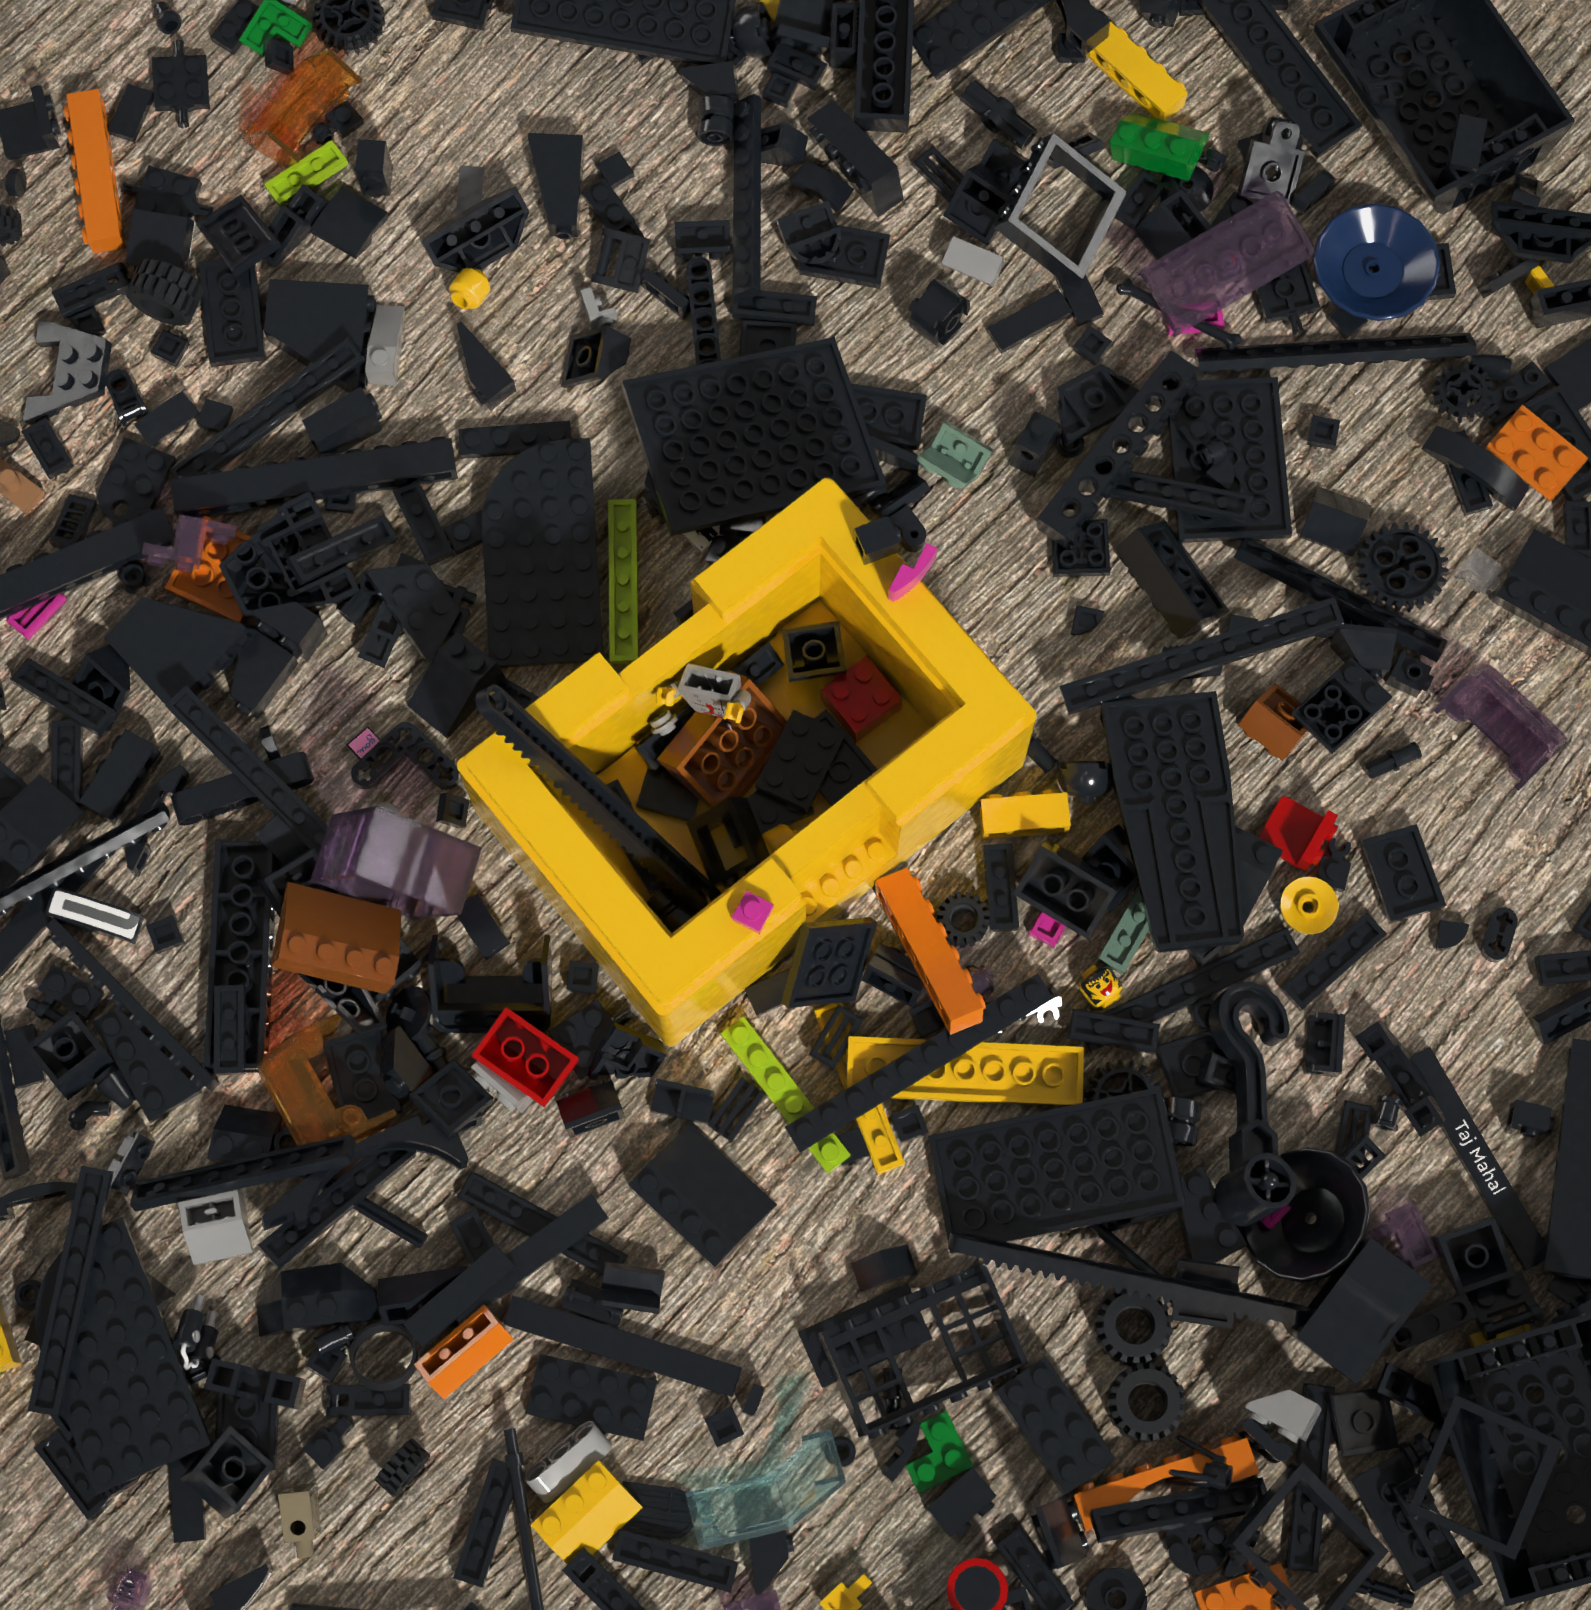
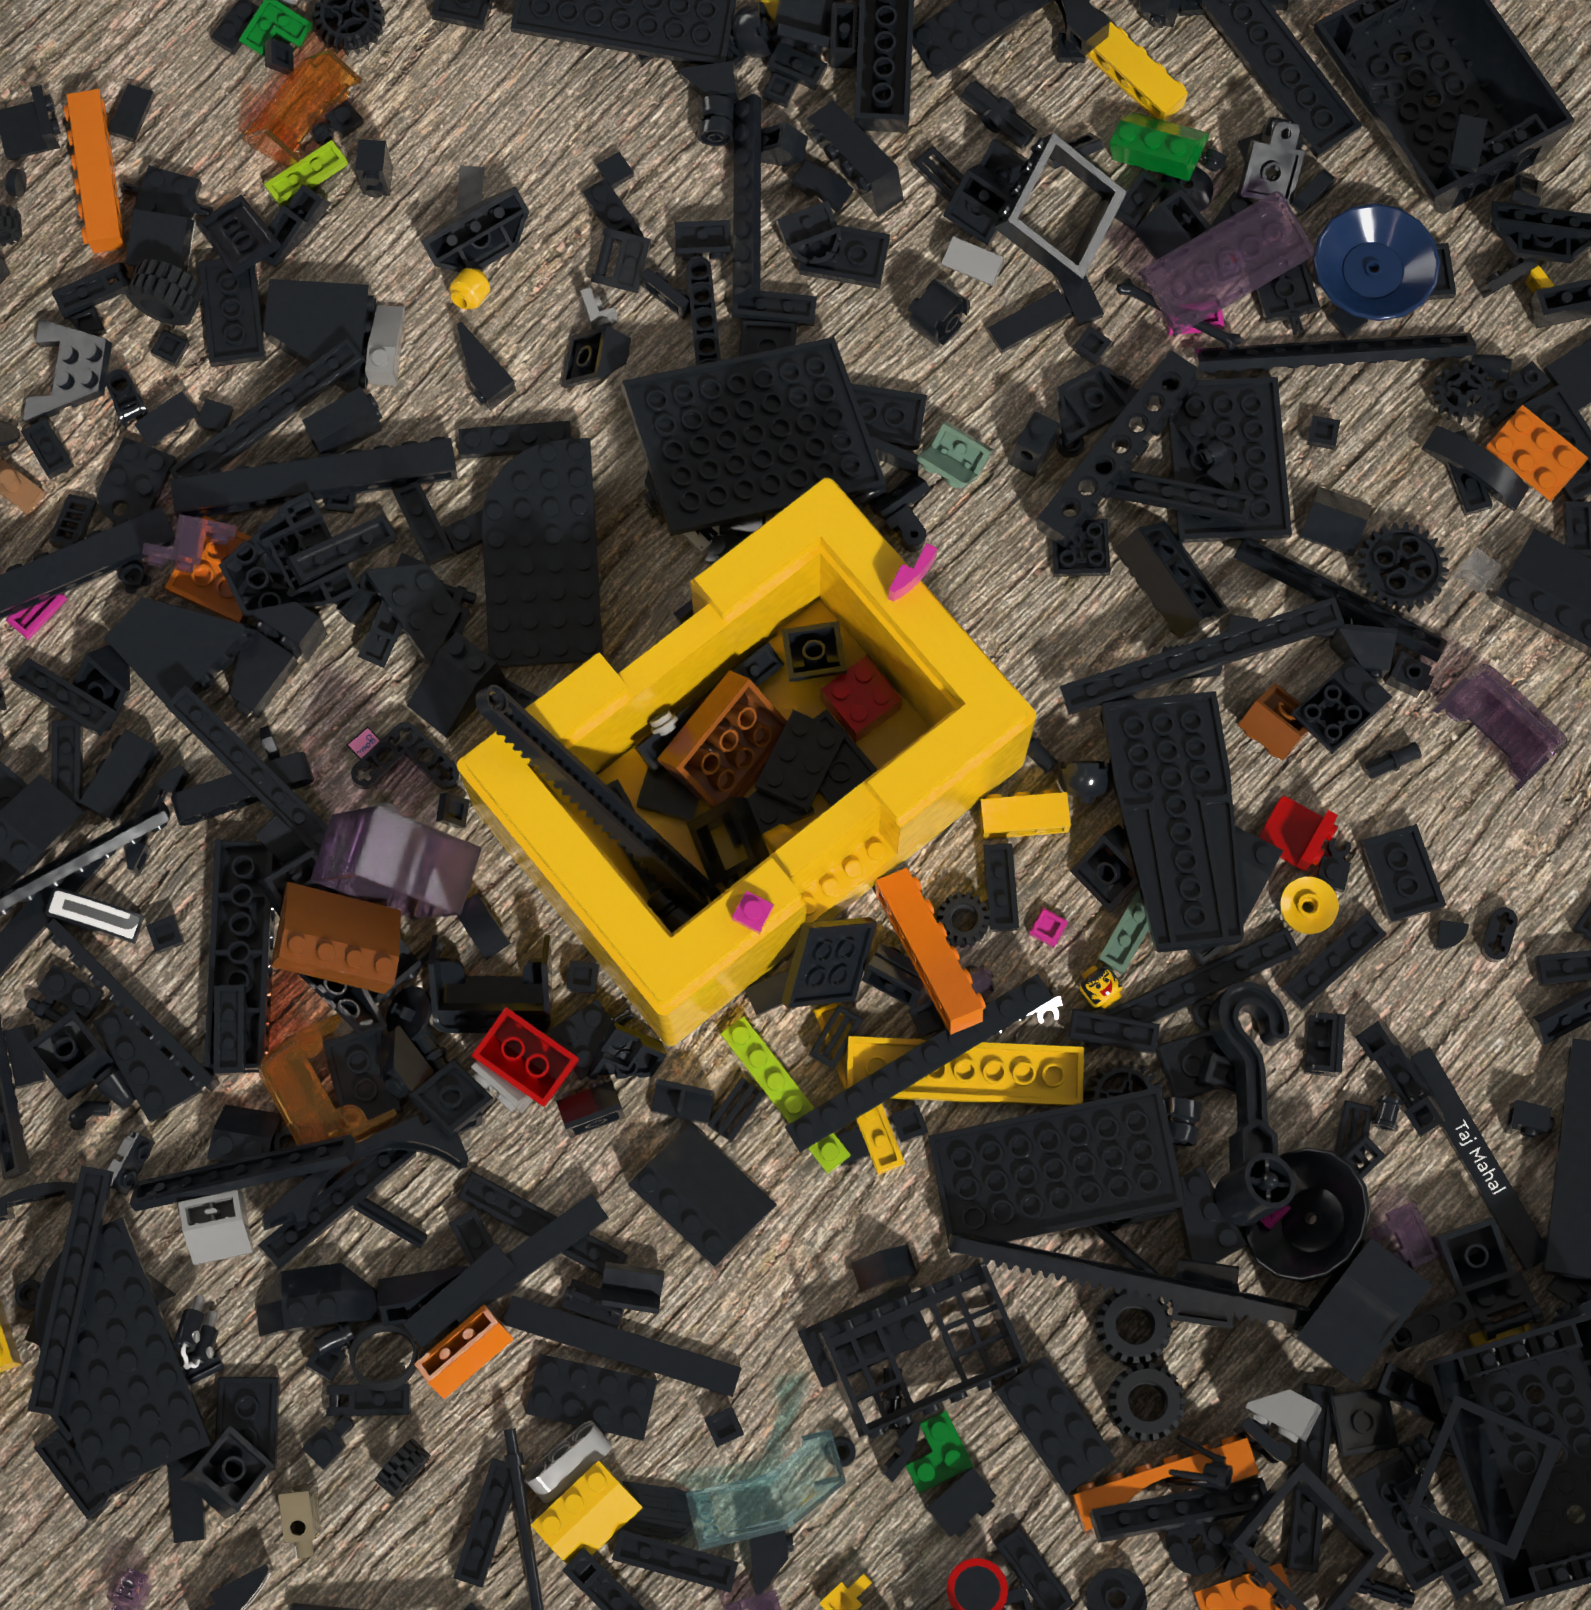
black plate [151,40,210,128] -> none
black piece [153,1,182,35] -> none
black arch [204,1358,307,1410] -> none
black slope [310,187,388,259] -> none
black slope [528,133,585,240] -> none
lime plate [608,499,639,664] -> none
light grey torso [656,663,751,723] -> none
black tile [742,1383,765,1417] -> none
black brick [853,516,902,565] -> none
black brick [1013,838,1123,939] -> none
black slope [1028,1497,1089,1569] -> none
black tile [1071,605,1104,635] -> none

